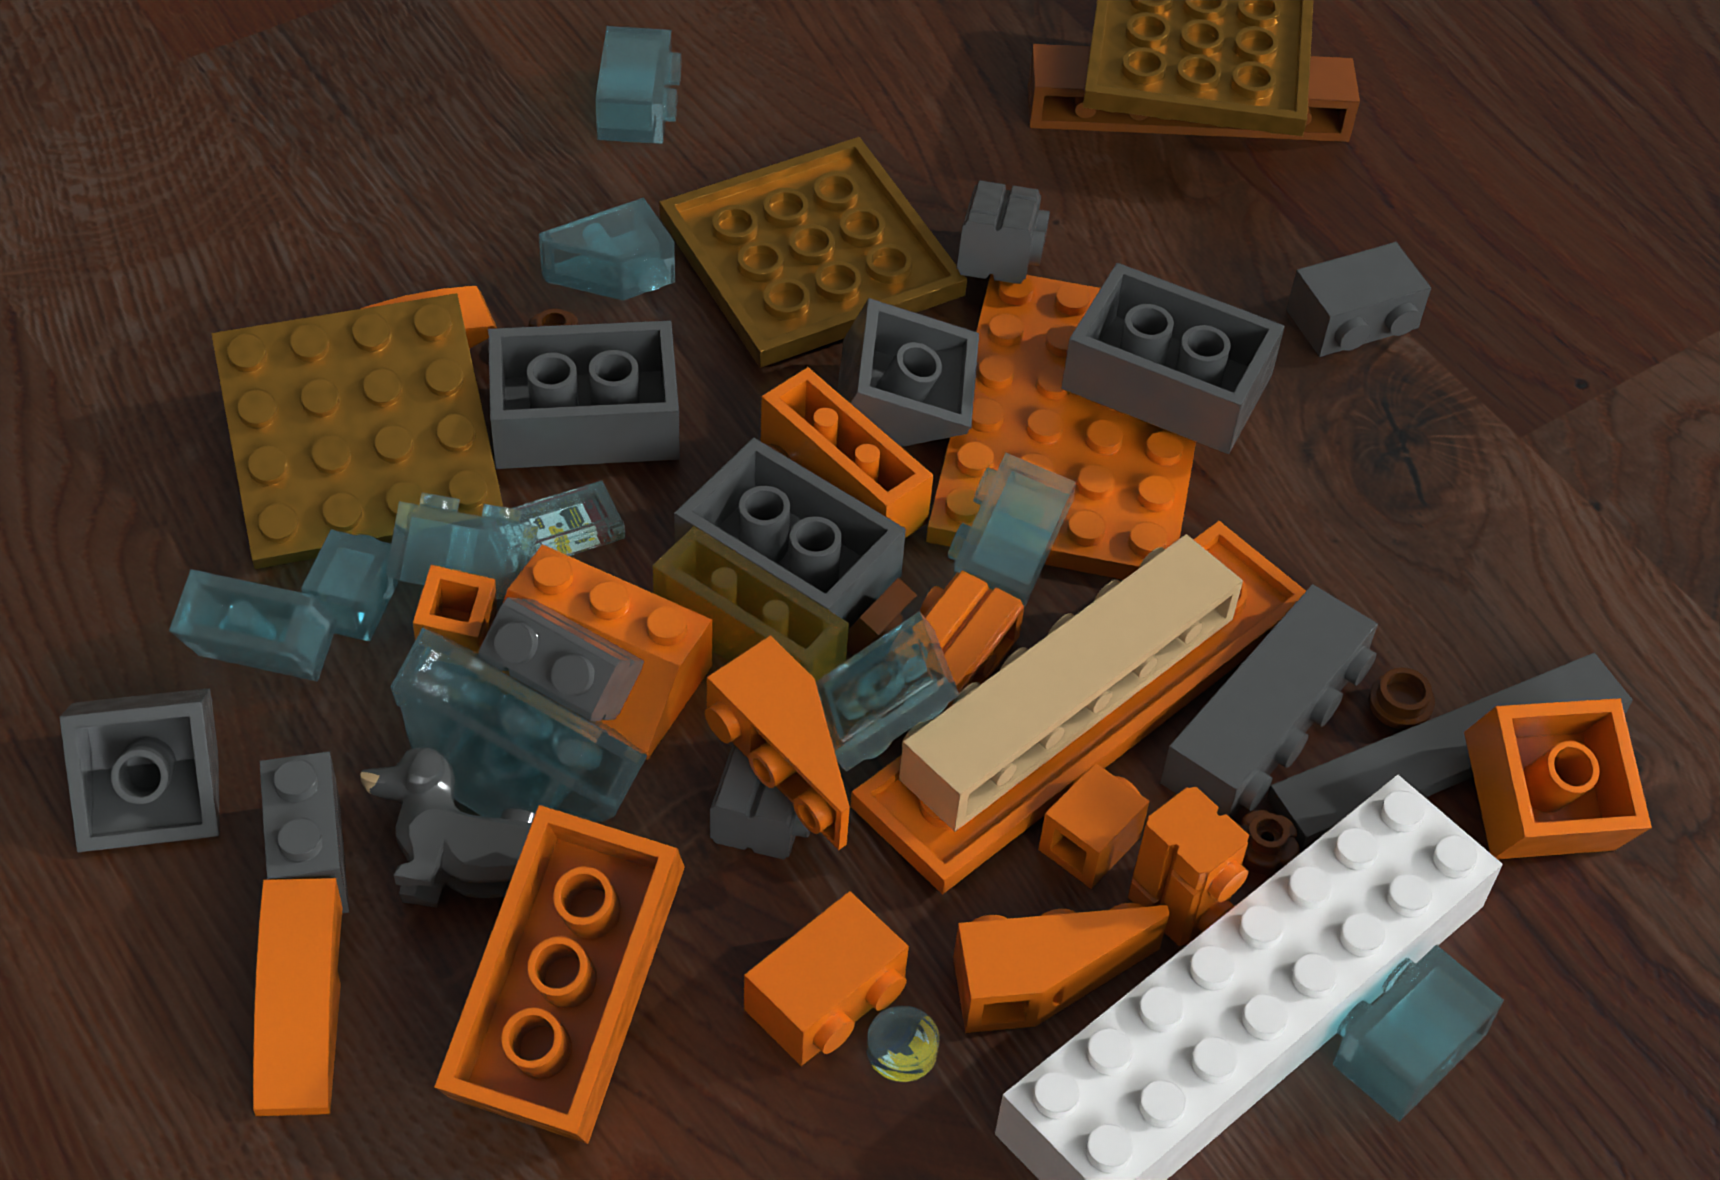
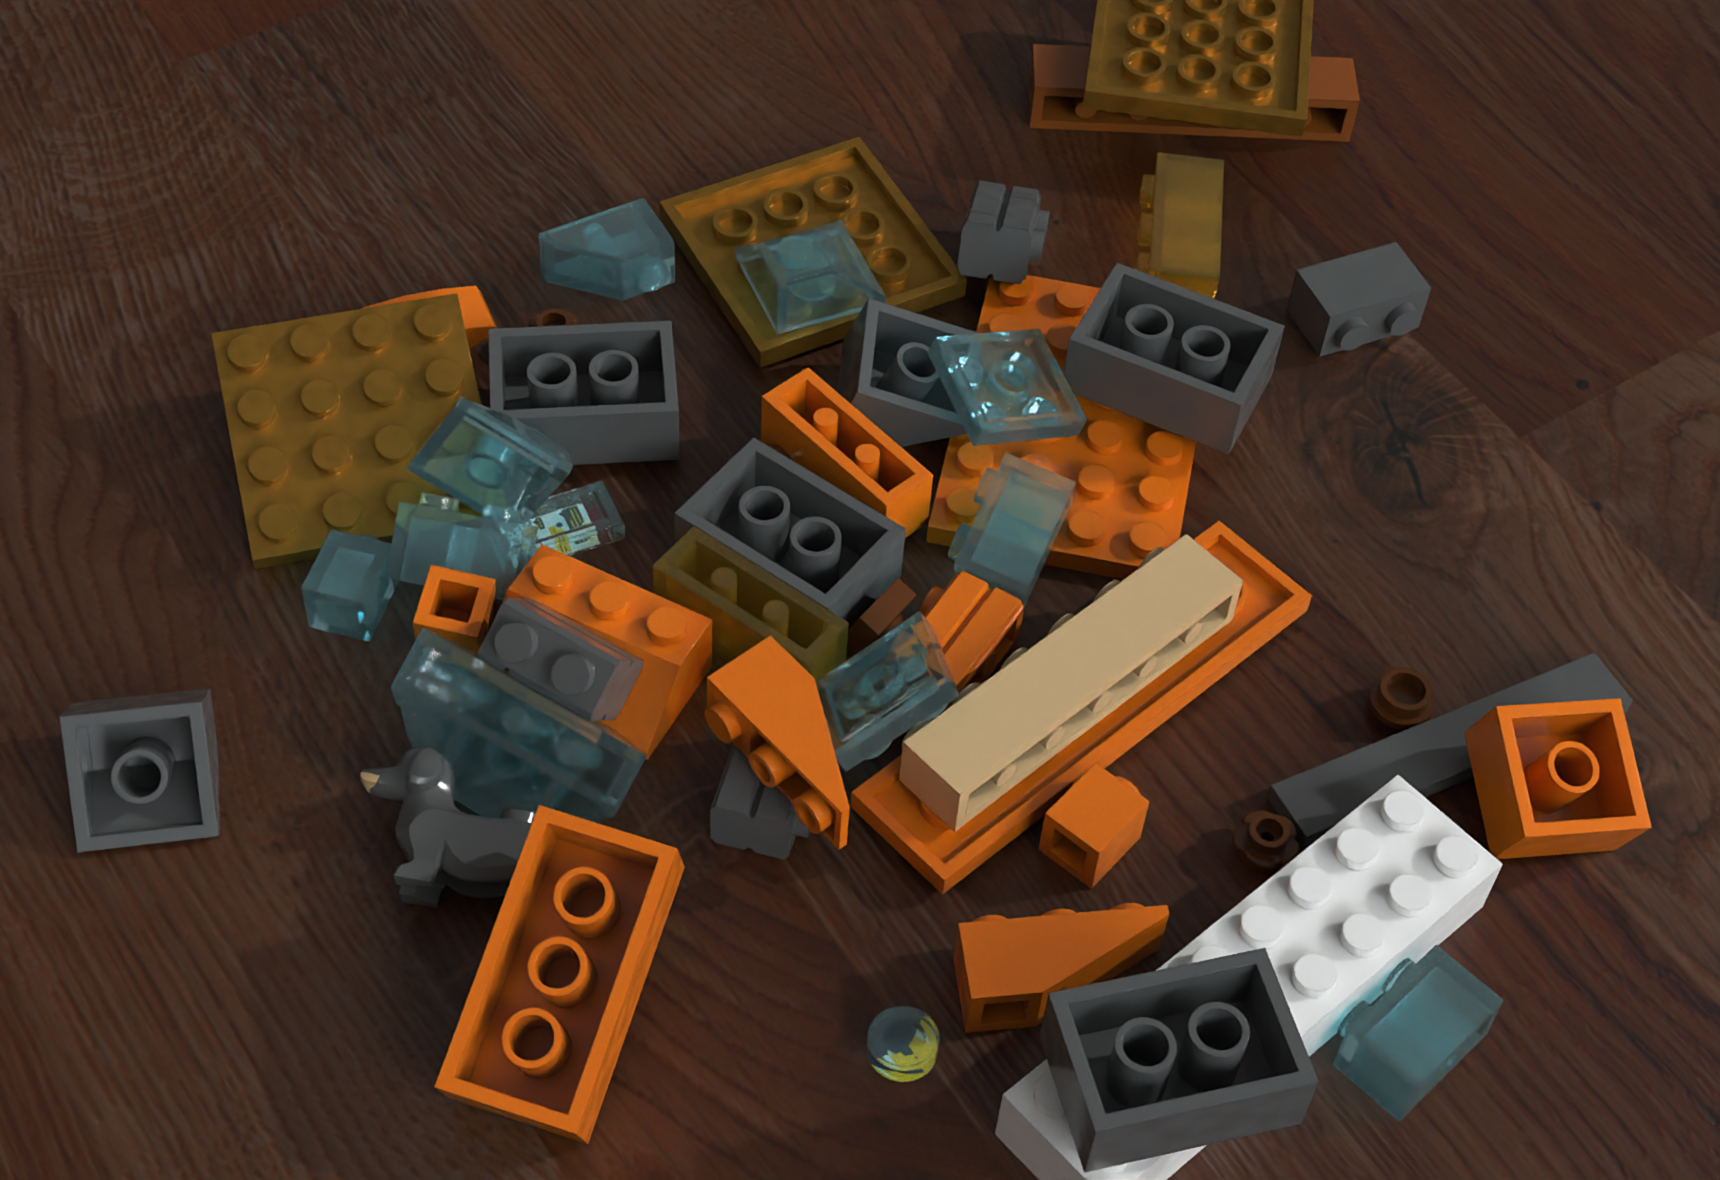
clear light blue brick [169,569,338,682] -> none
orange slope [253,878,343,1116] -> none
dark grey brick [260,751,349,913] -> none
clear light blue brick [596,26,682,144] -> none
orange brick [744,891,909,1067] -> none
orange brick [1128,787,1249,946] -> none
dark grey brick [1160,584,1378,819] -> none
none -> clear light blue slope [407,397,573,534]
none -> clear light blue slope [735,220,886,334]
none -> clear light blue plate [928,329,1087,446]
none -> dark grey brick [1039,948,1319,1173]
none -> clear yellow brick [1135,152,1224,299]

